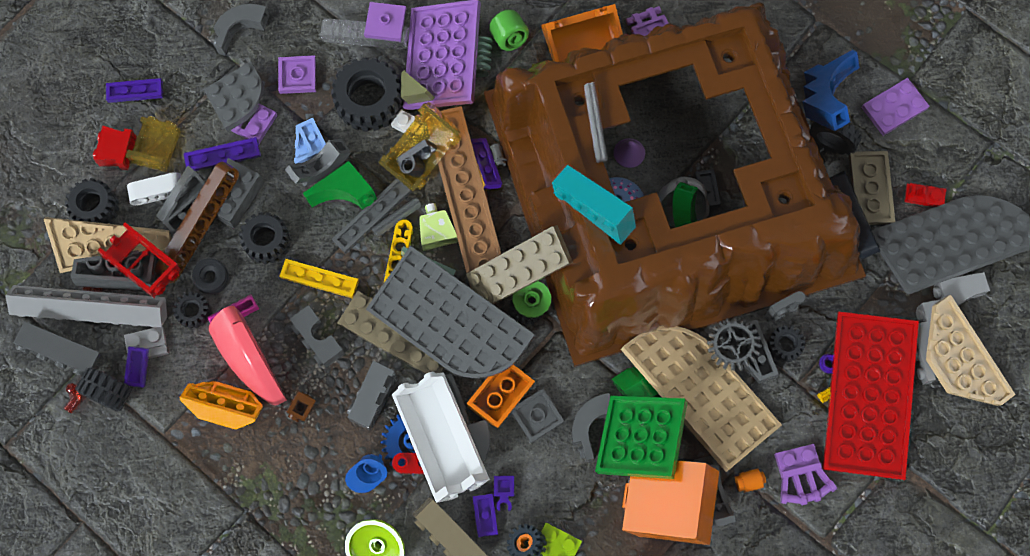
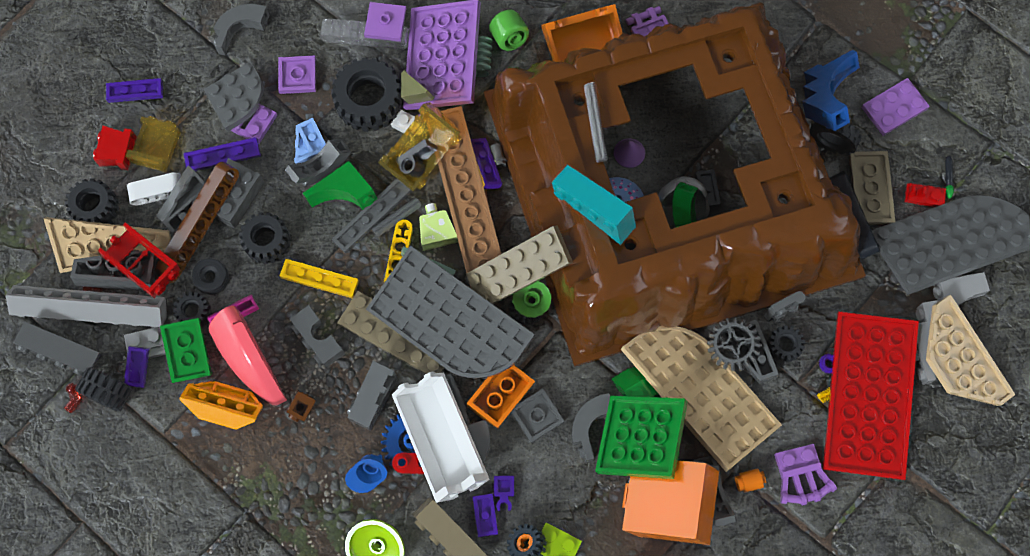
none -> green plate [160,318,212,383]
none -> black piece [945,155,954,199]

